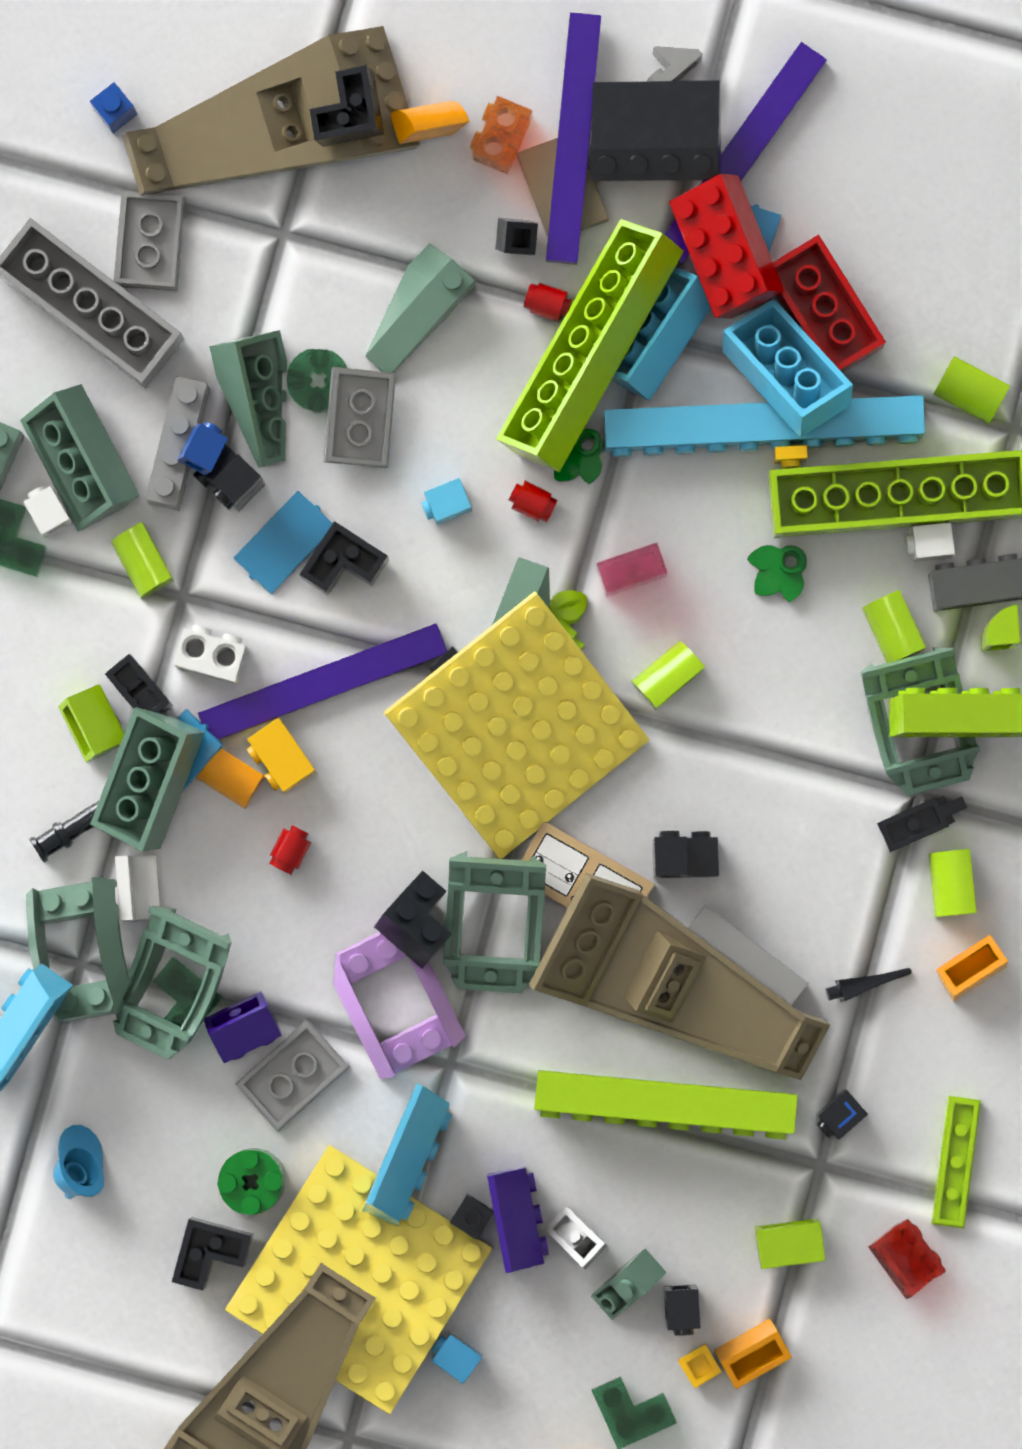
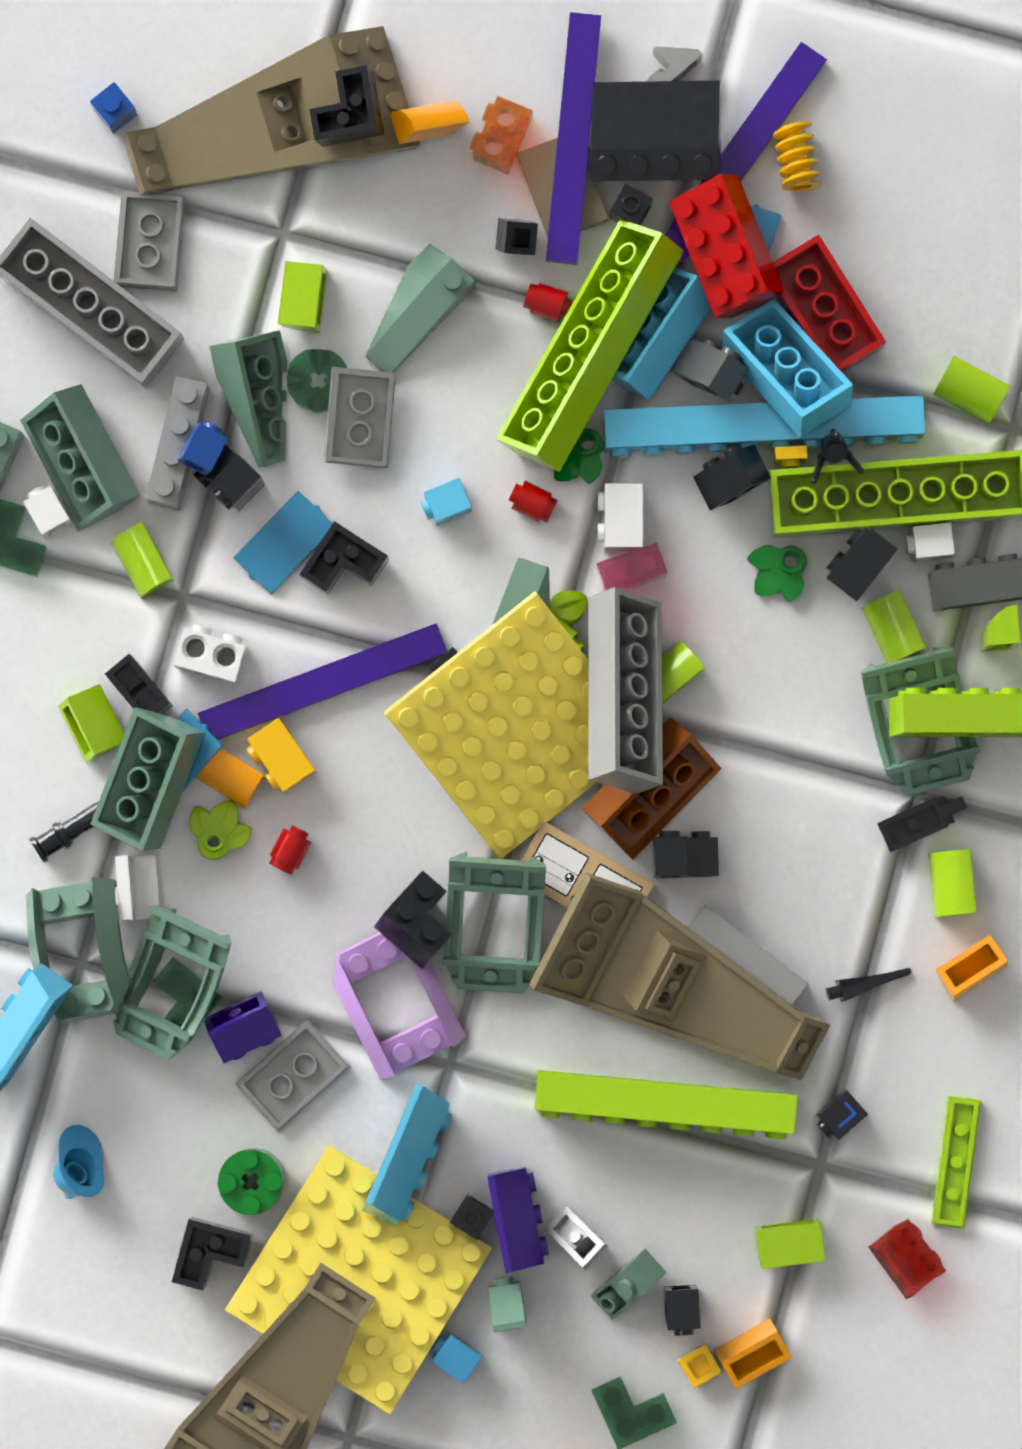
none -> lime plate [189,800,252,860]
none -> lime brick [278,261,328,333]
none -> sand green slope [488,1276,527,1332]
none -> dark orange slope [581,717,722,860]
none -> light grey brick [588,587,663,794]
none -> white brick [598,483,643,551]
none -> black brick [609,183,653,226]
none -> dark grey brick [671,338,748,401]
none -> black brick [693,444,771,511]
none -> yellow piece [773,121,822,192]
none -> black plant [811,428,864,484]
none -> black brick [826,526,898,602]

